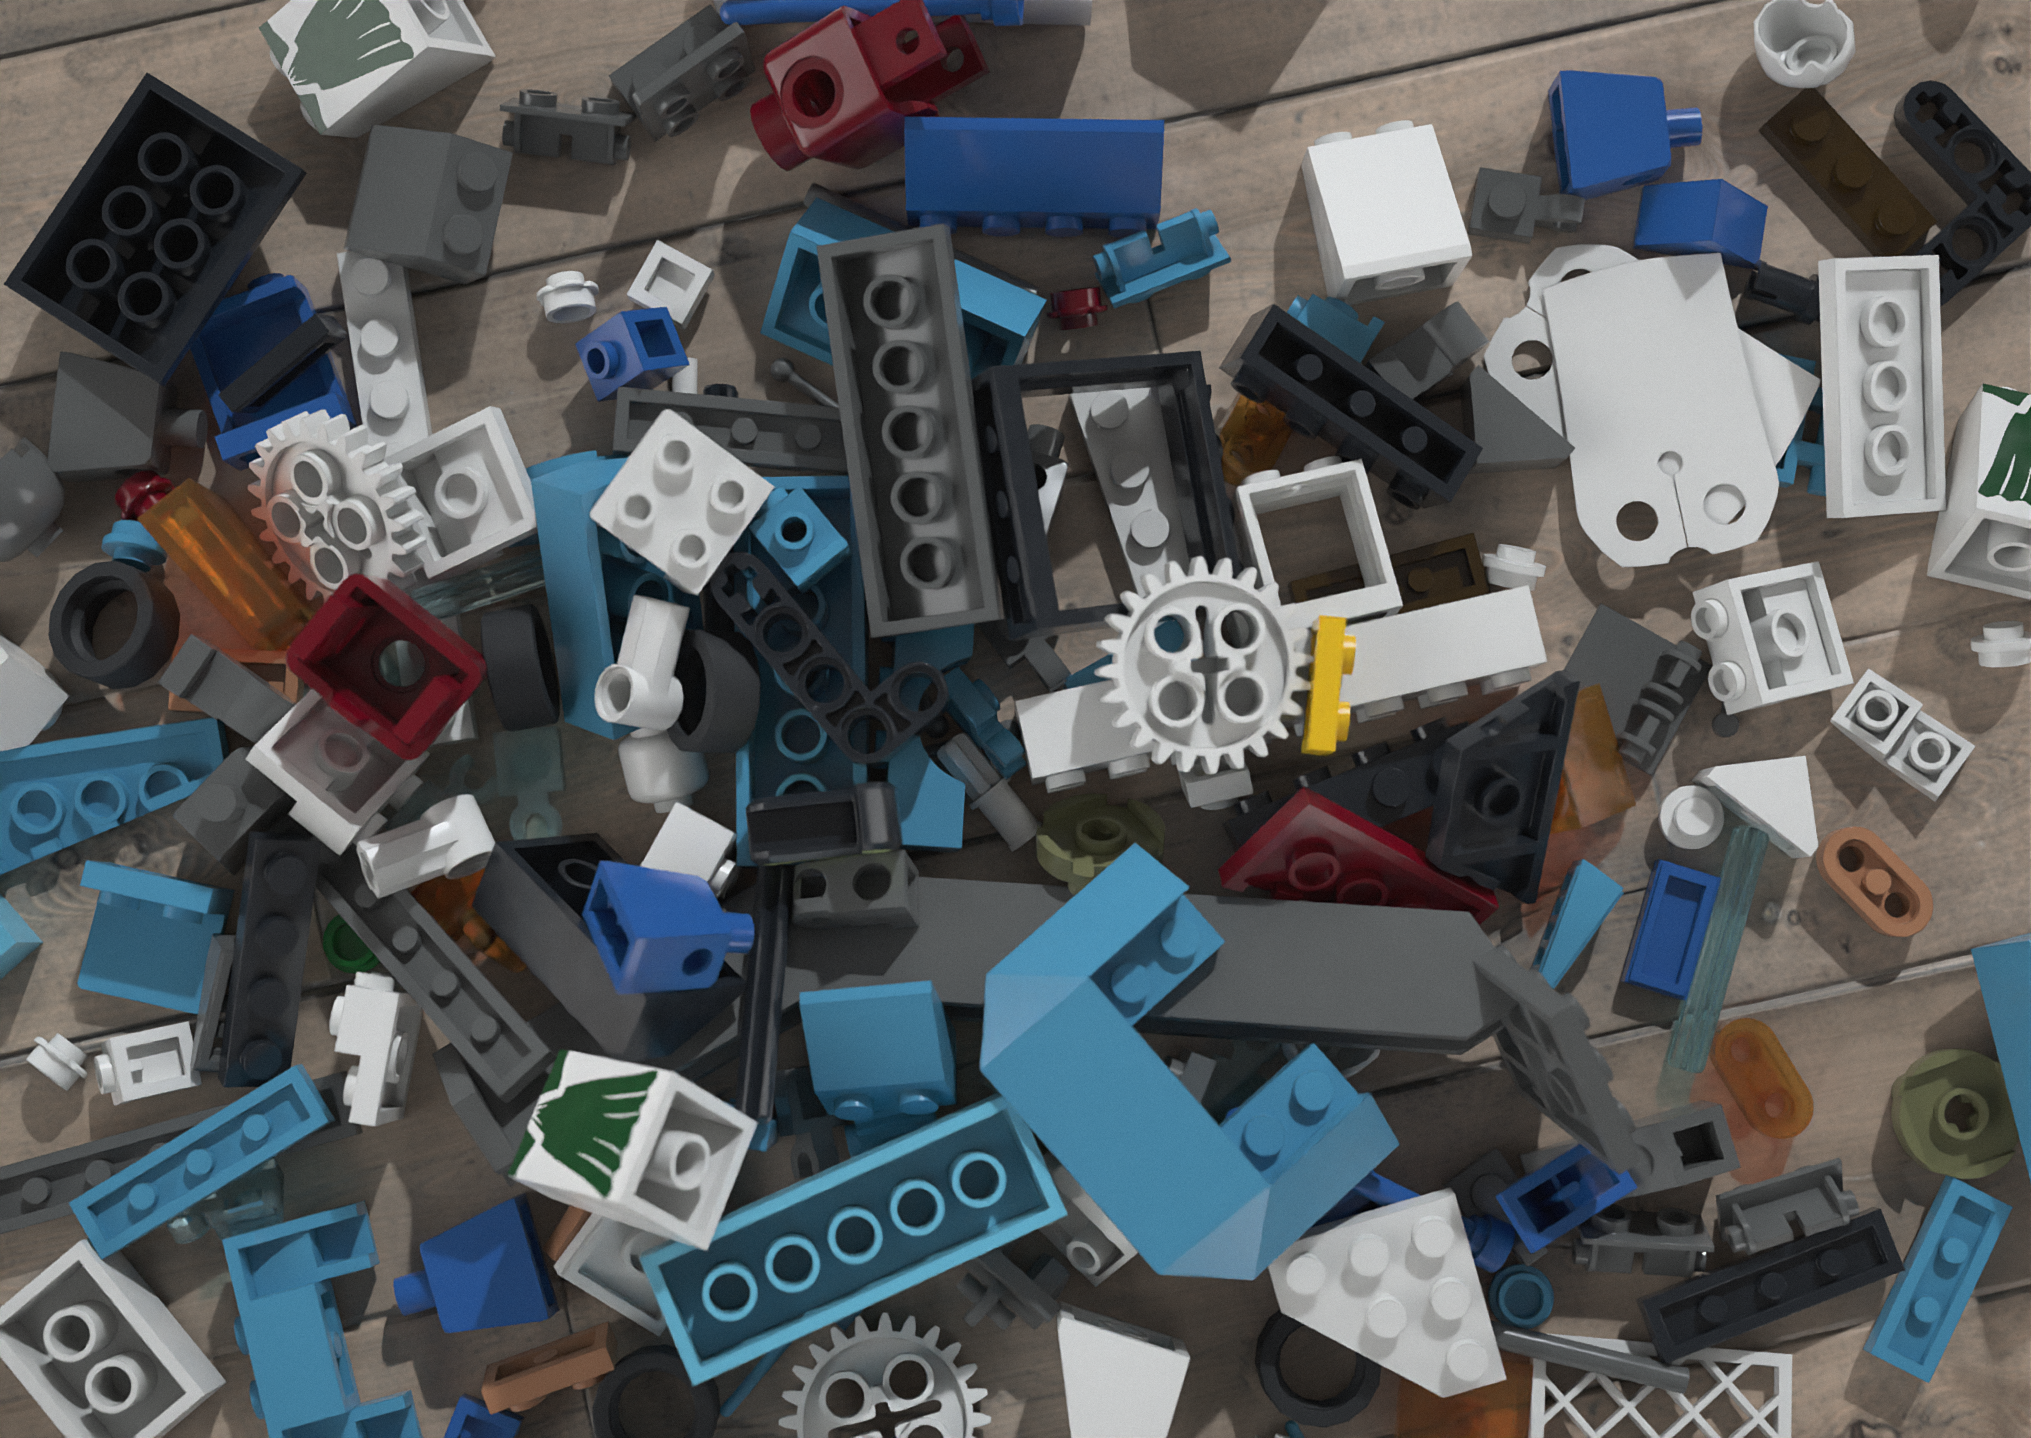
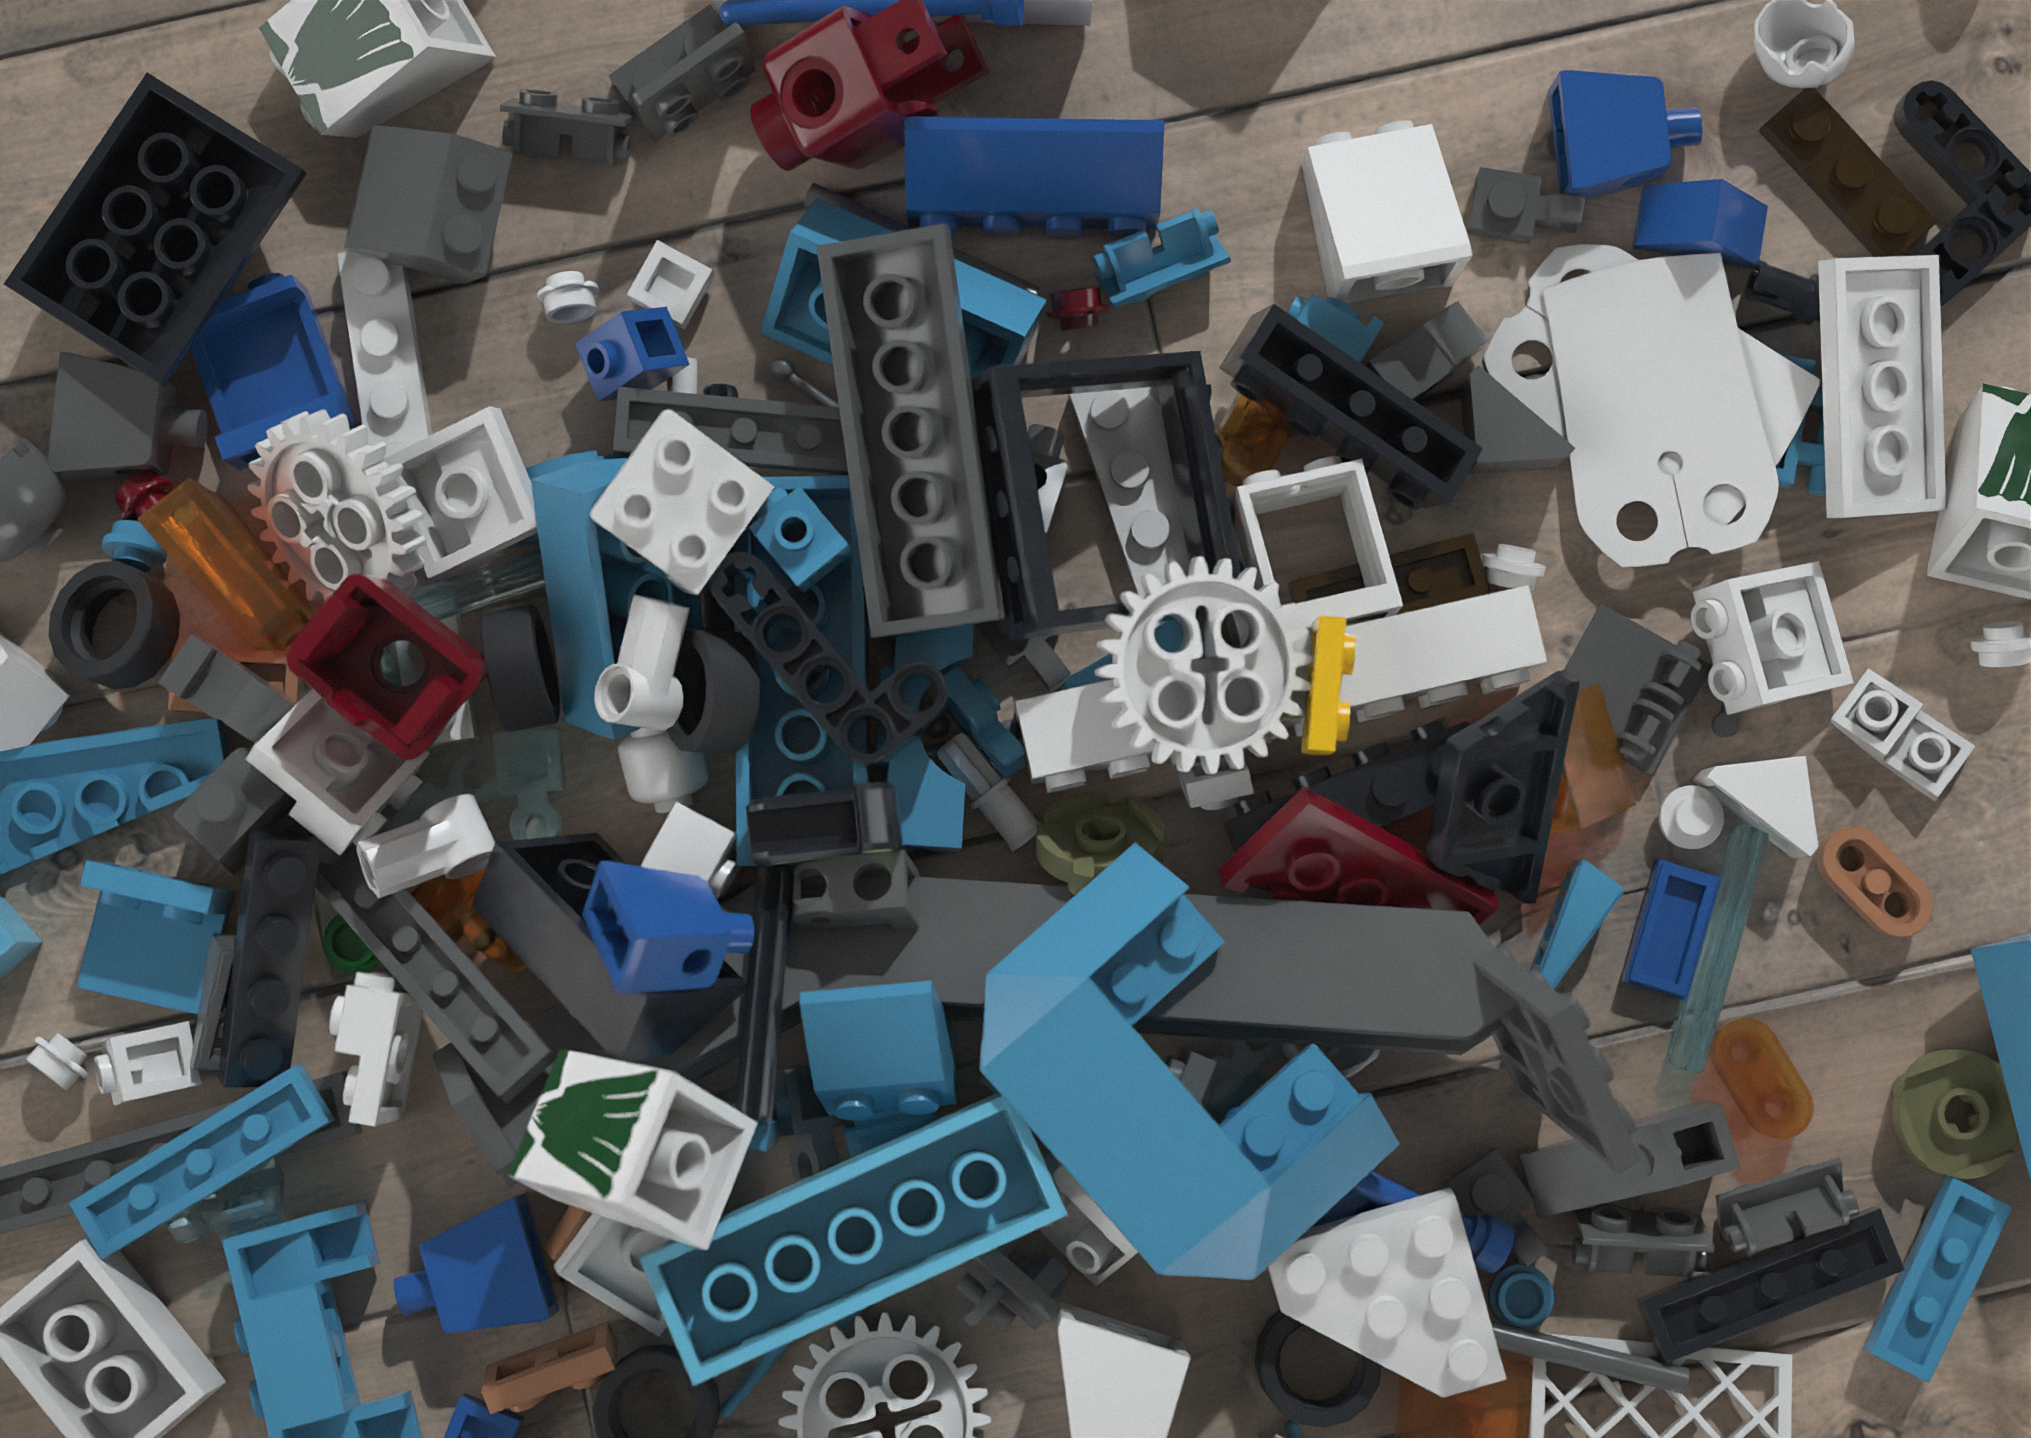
black tile [218,314,347,413] -> none
blue slope [1495,1143,1638,1254] -> none

